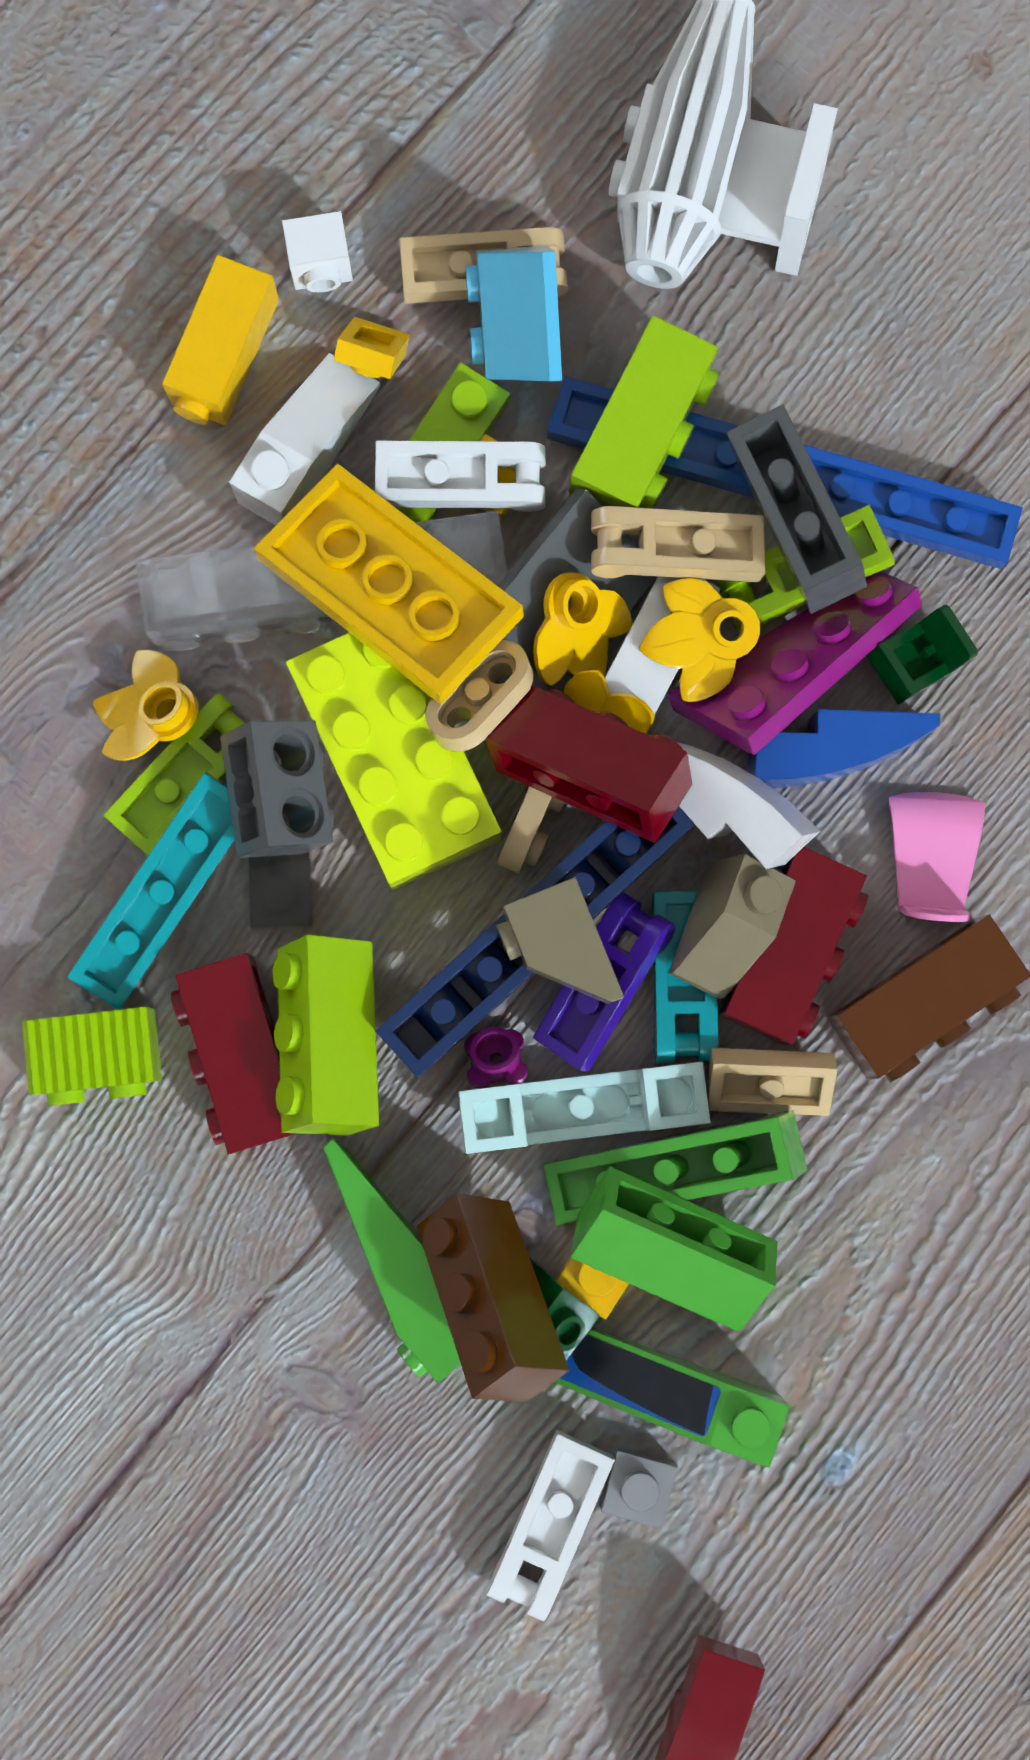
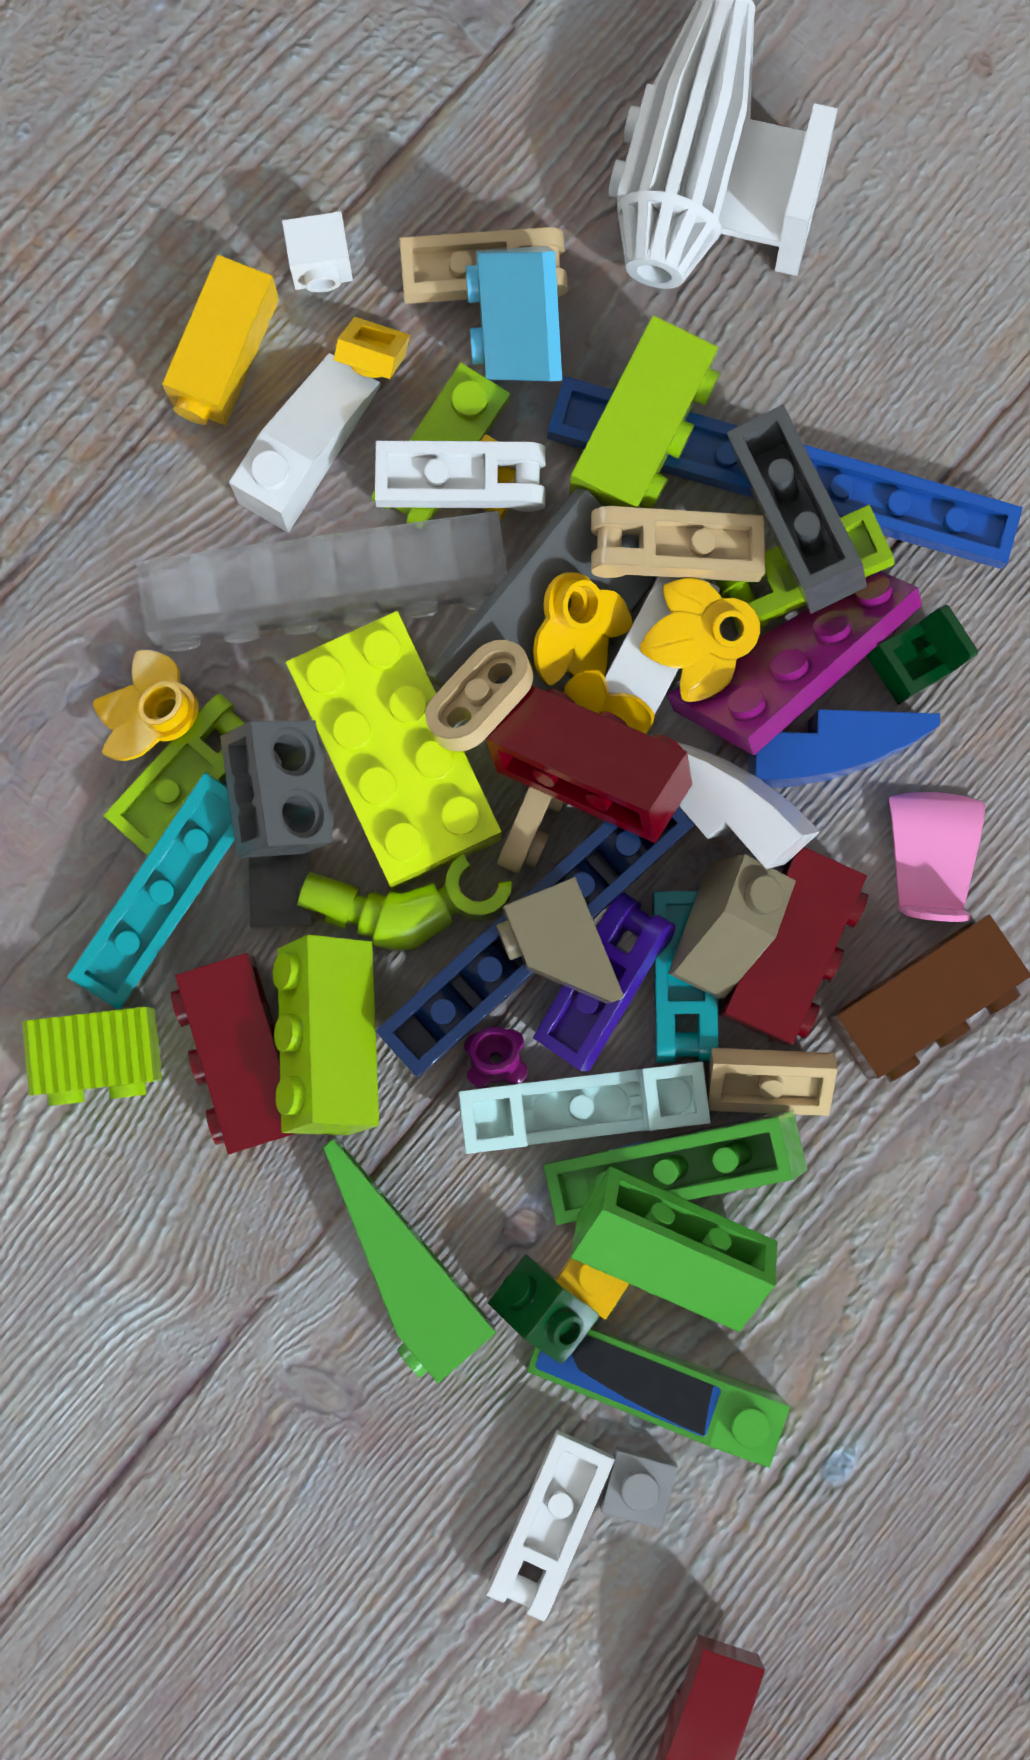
yellow plate [254,463,524,705] -> none
reddish brown brick [417,1193,570,1402] -> none
none -> lime piece [297,853,512,951]

